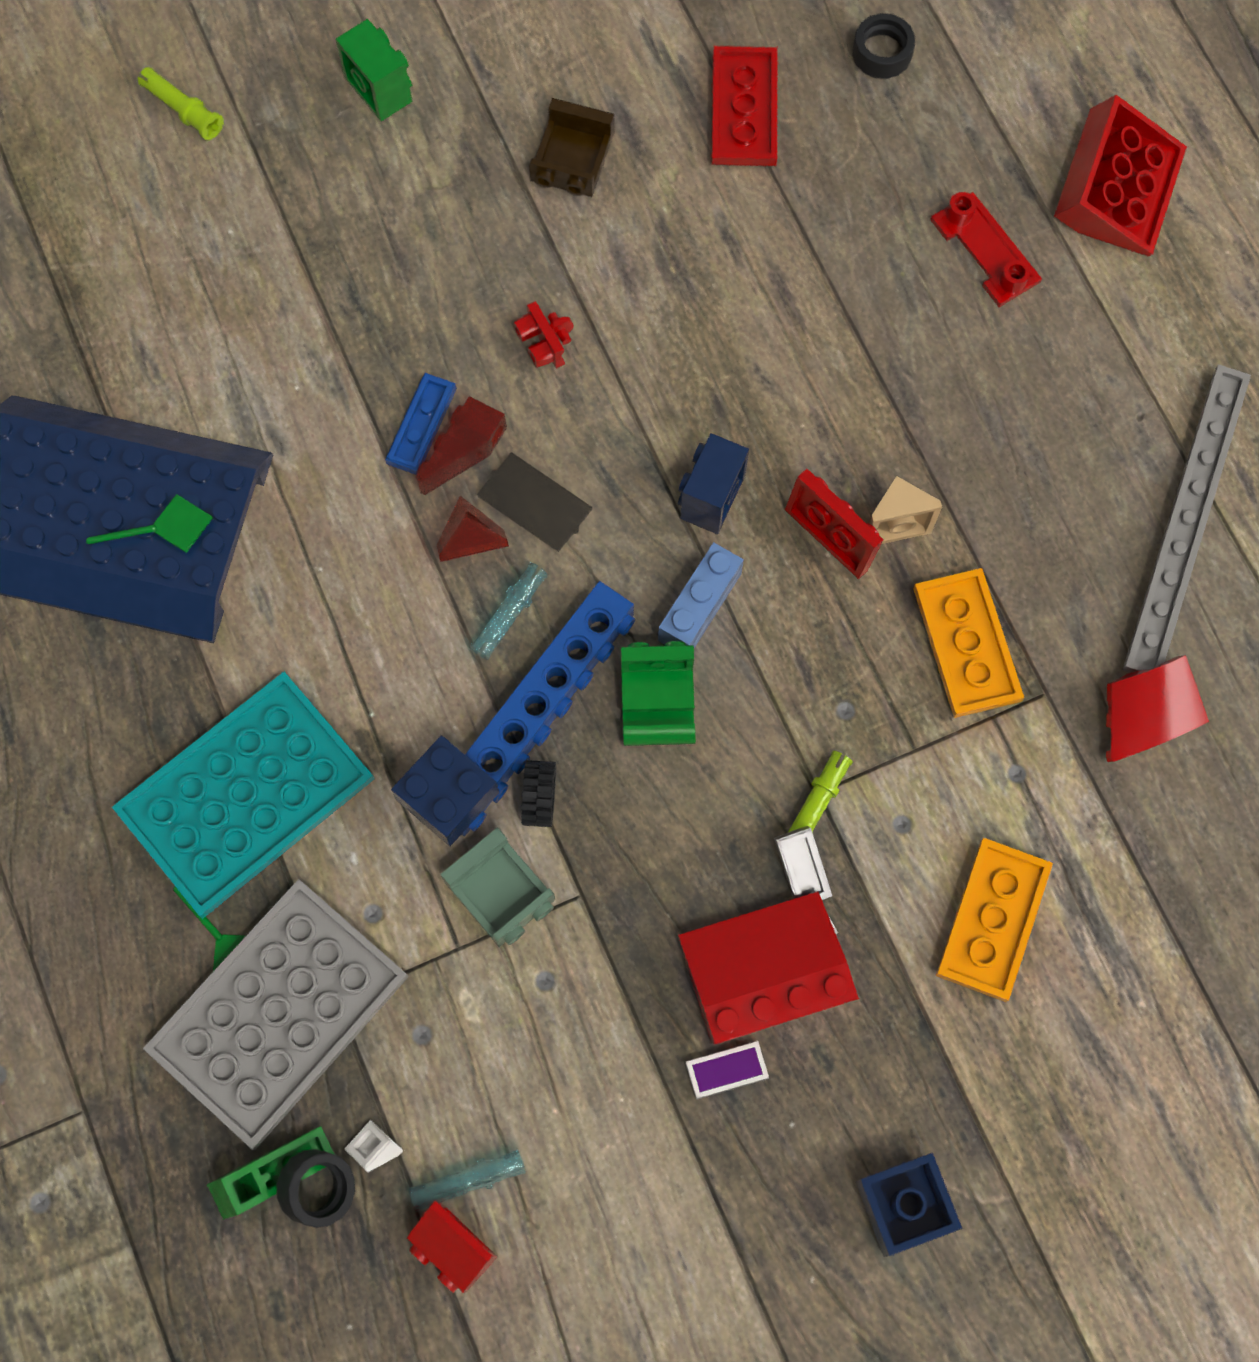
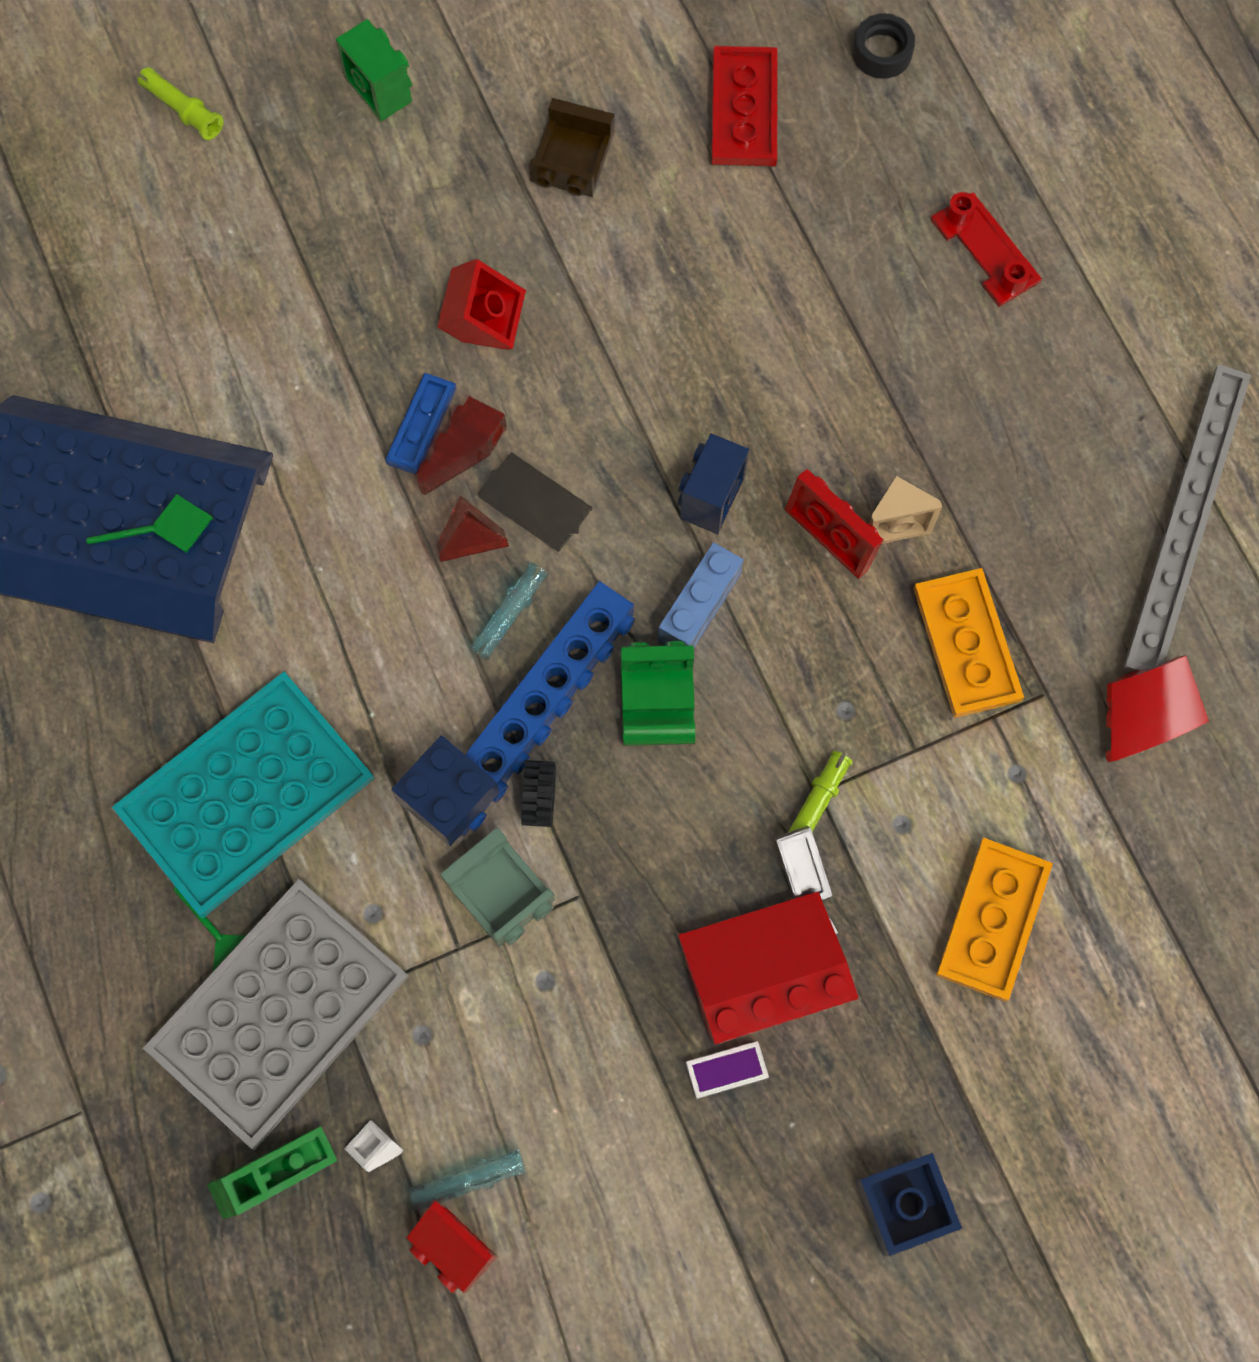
black tyre [277,1149,355,1228] -> none
red hips [514,301,574,369] -> none
red slope [1054,94,1187,256] -> none
none -> red slope [437,259,526,350]

